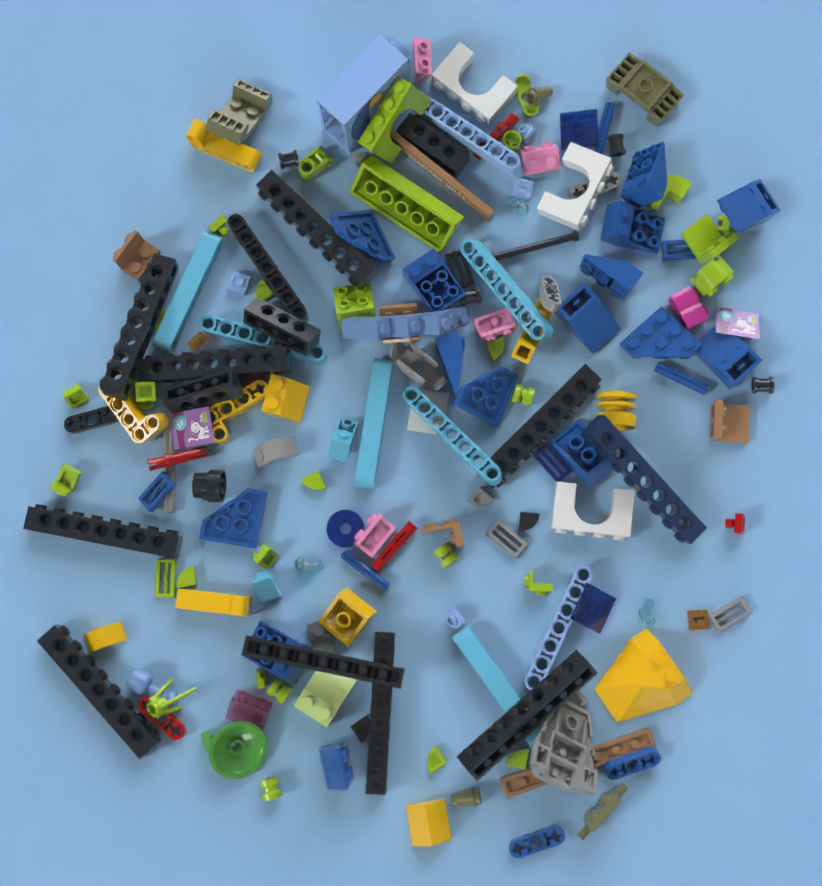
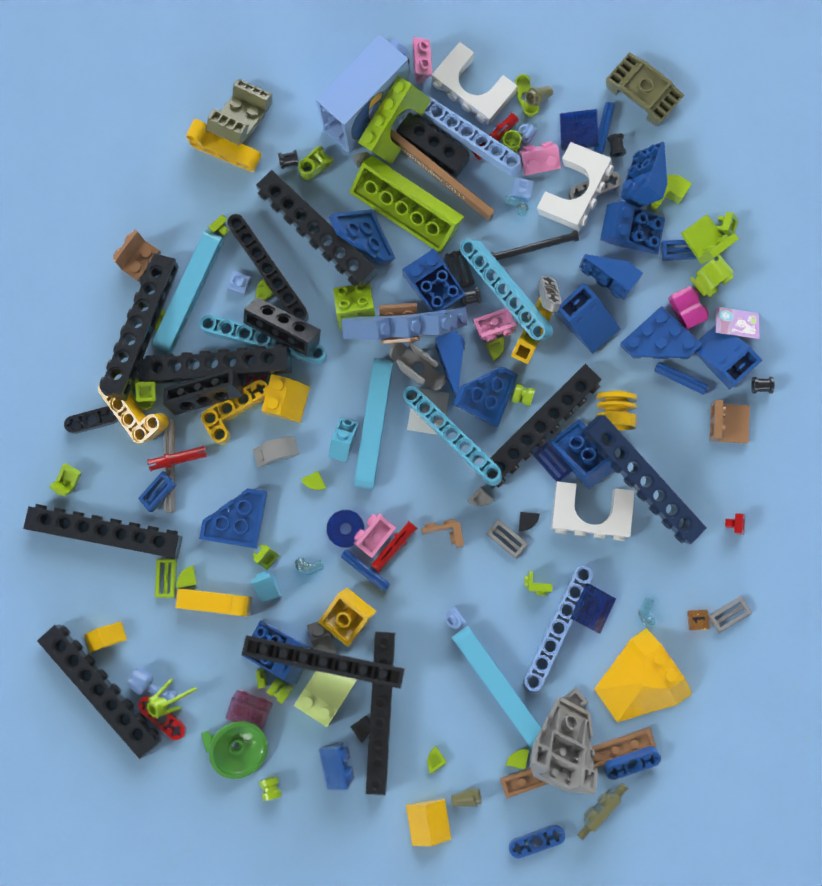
lime tile [62,383,89,409] -> none
sticker [169,406,215,450] -> none
clear orange tile [187,332,208,352] -> none
black piece [192,469,227,503] -> none
lime wheel [433,541,460,568] -> none
black brick [457,649,598,781] -> none
blue slope [717,179,781,233] -> none

